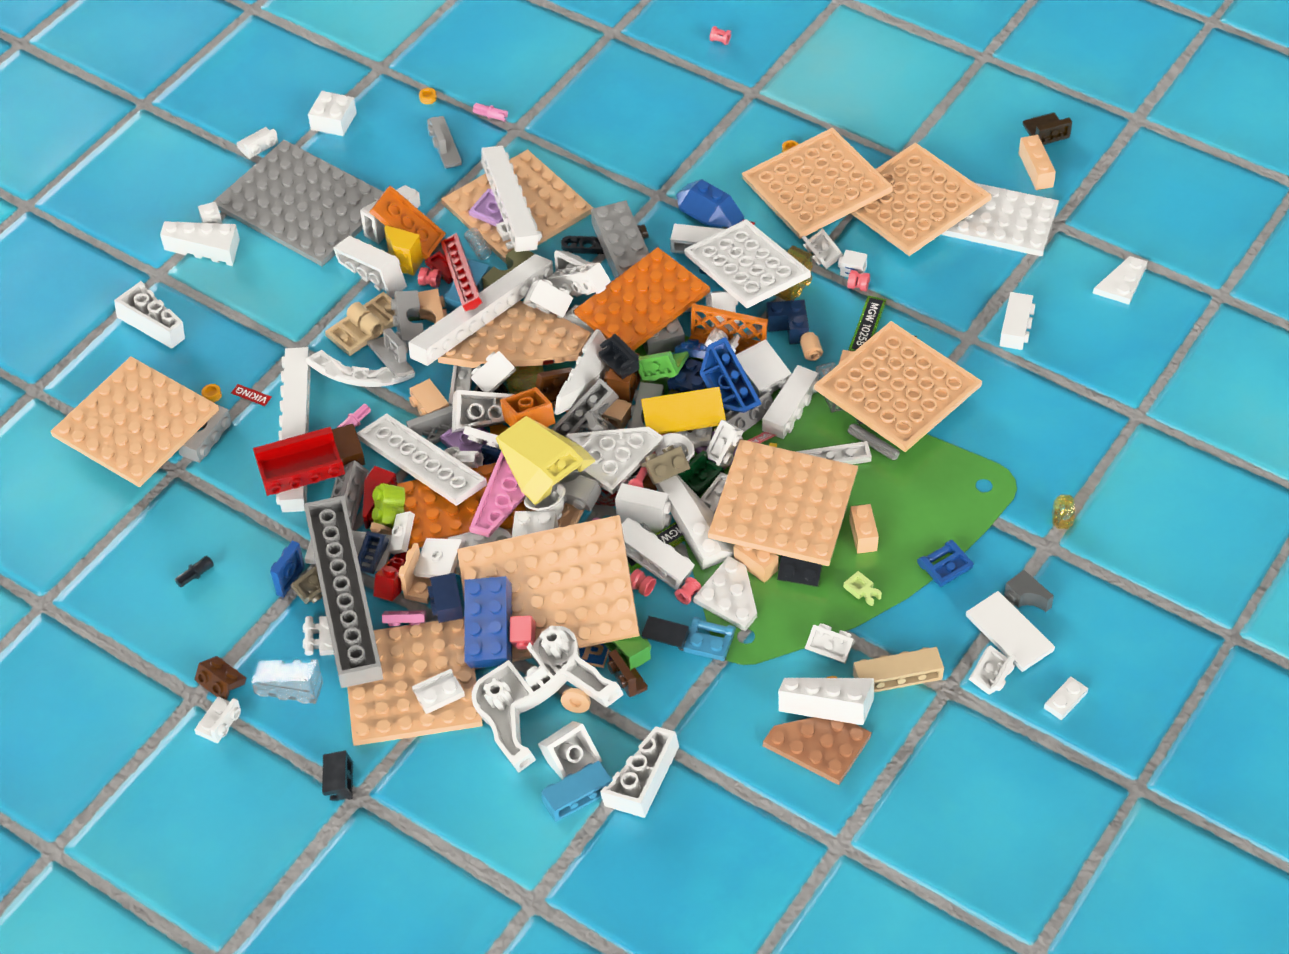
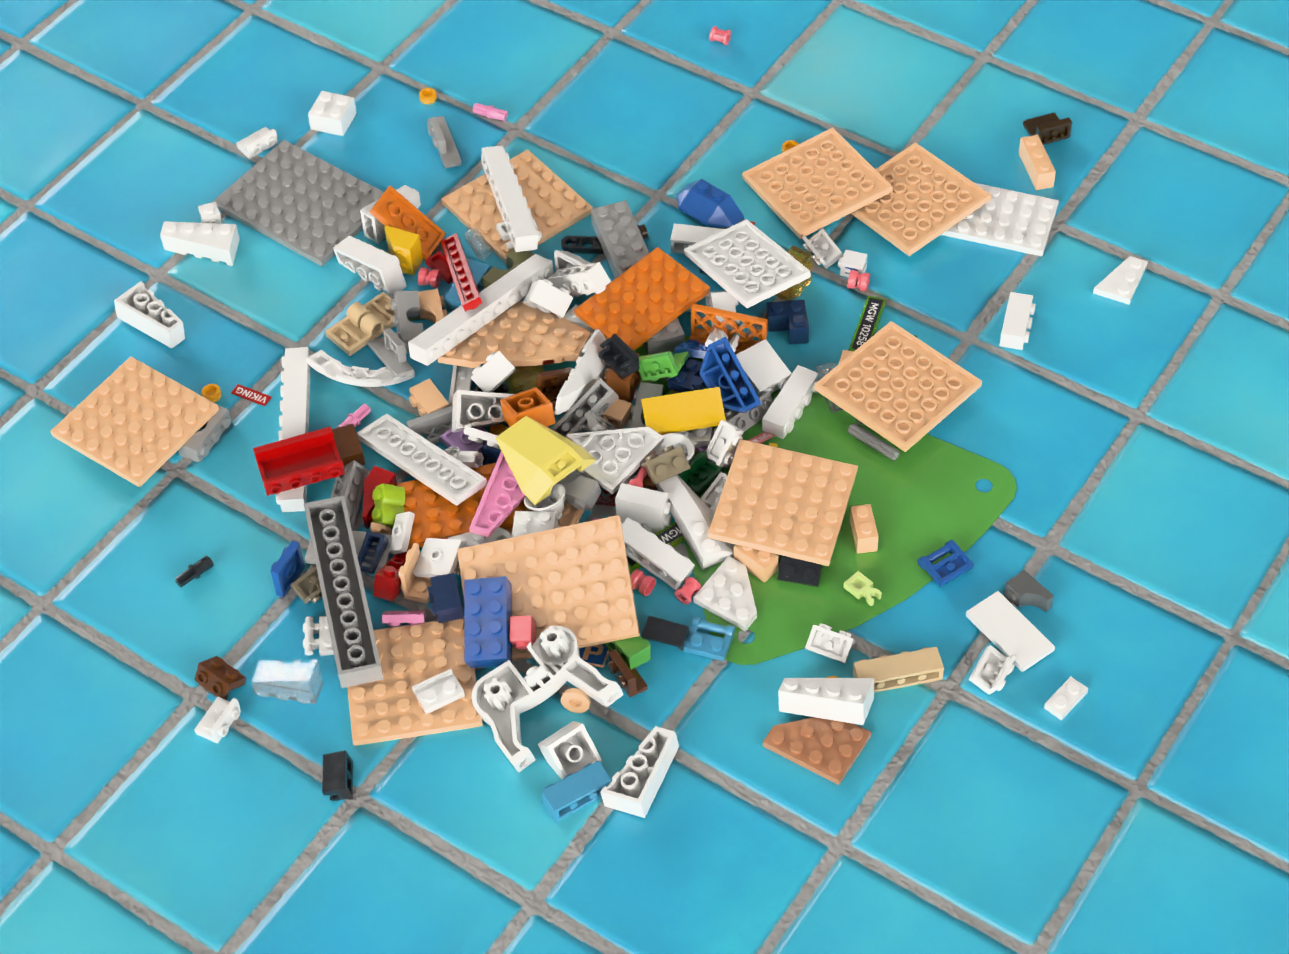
lavender tile [469,188,504,226] -> none
white plate [796,441,872,464] -> none
light nougat brick [800,332,823,361] -> none
clear yellow rock [1052,494,1075,529] -> none

